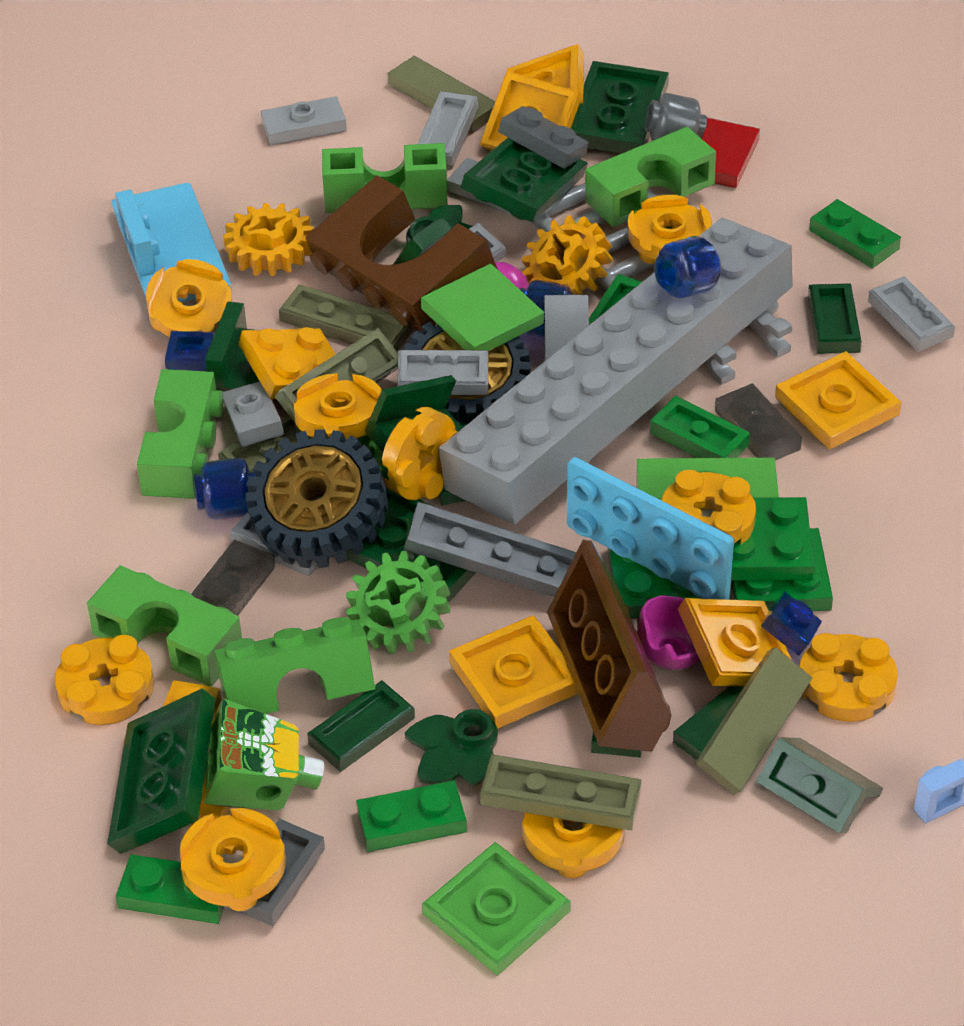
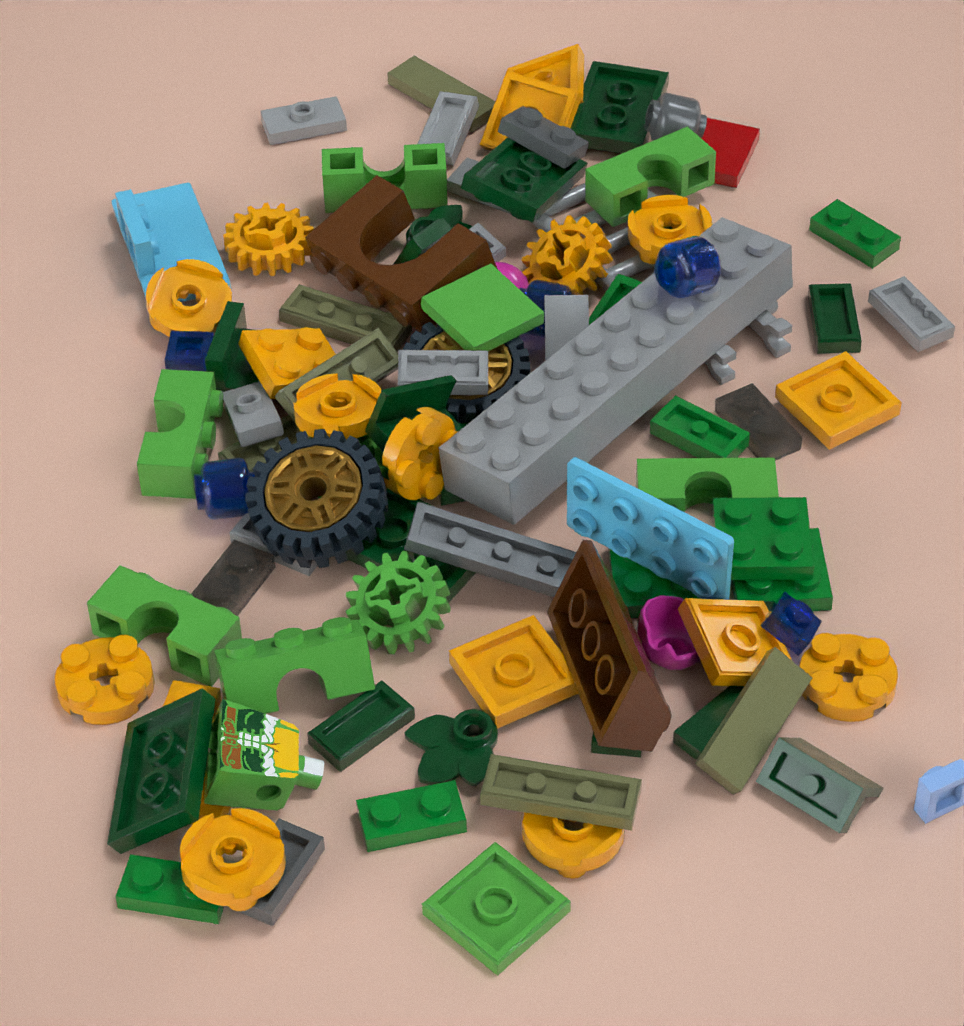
light orange plate [661,470,756,545] -> none

